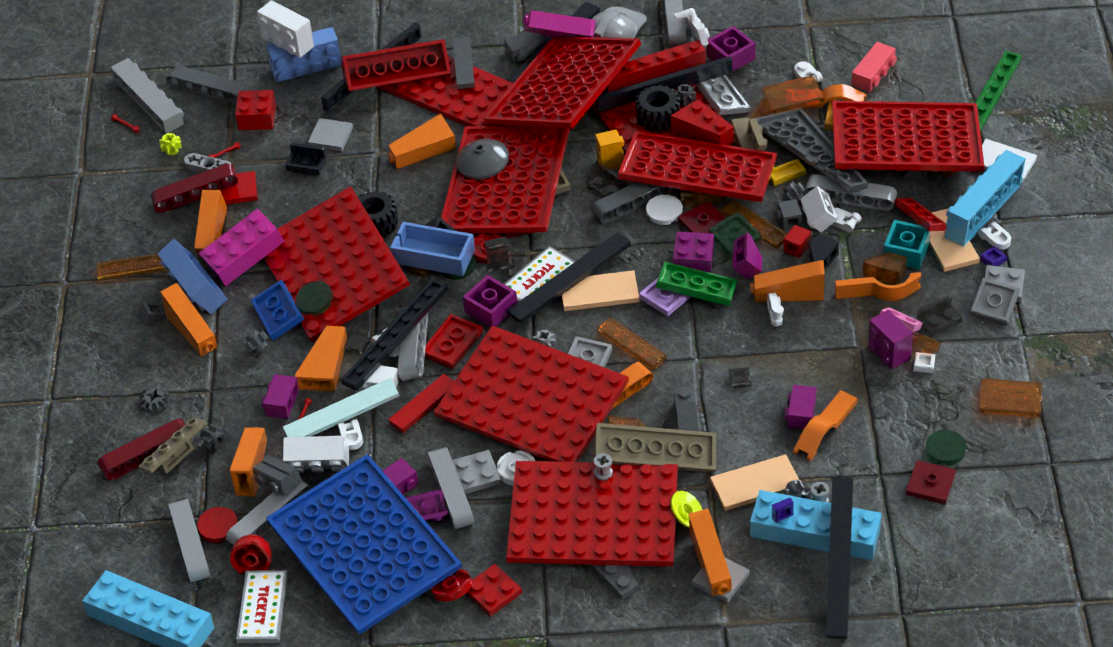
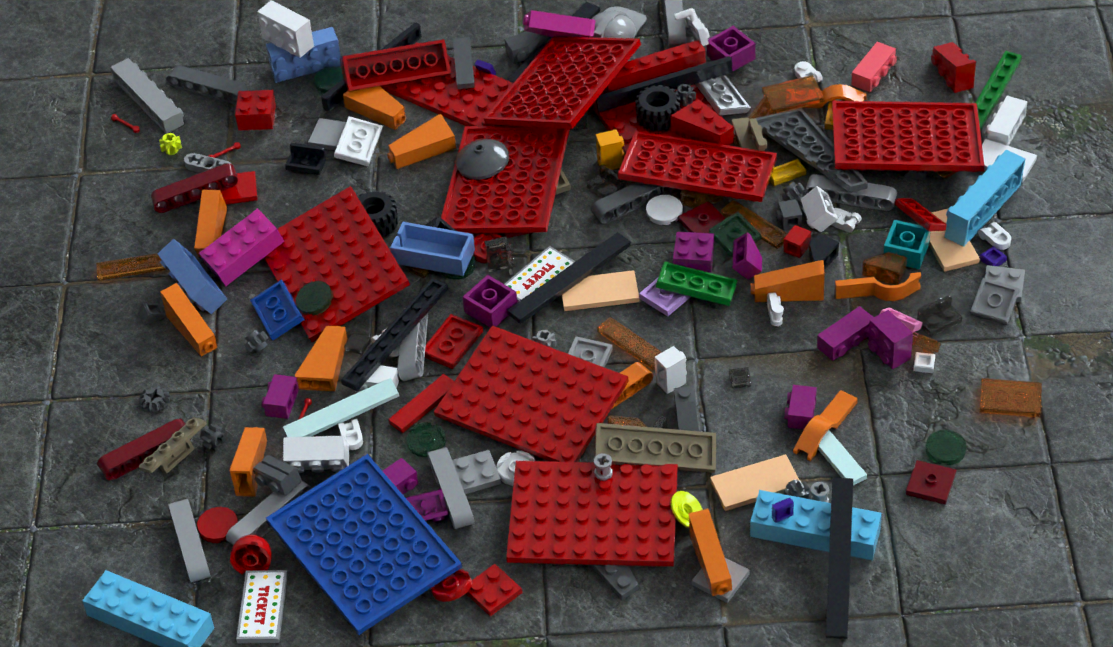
none -> clear green tile [314,67,344,94]
none -> white tile [334,116,383,167]
none -> orange slope [343,86,406,130]
none -> clear green tile [406,422,446,457]
none -> dark purple tile [475,60,496,75]
none -> white brick [655,346,687,394]
none -> magenta brick [817,306,874,361]
none -> light aqua tile [818,430,867,485]
none -> red wedge [931,42,976,93]
none -> white brick [985,96,1027,146]

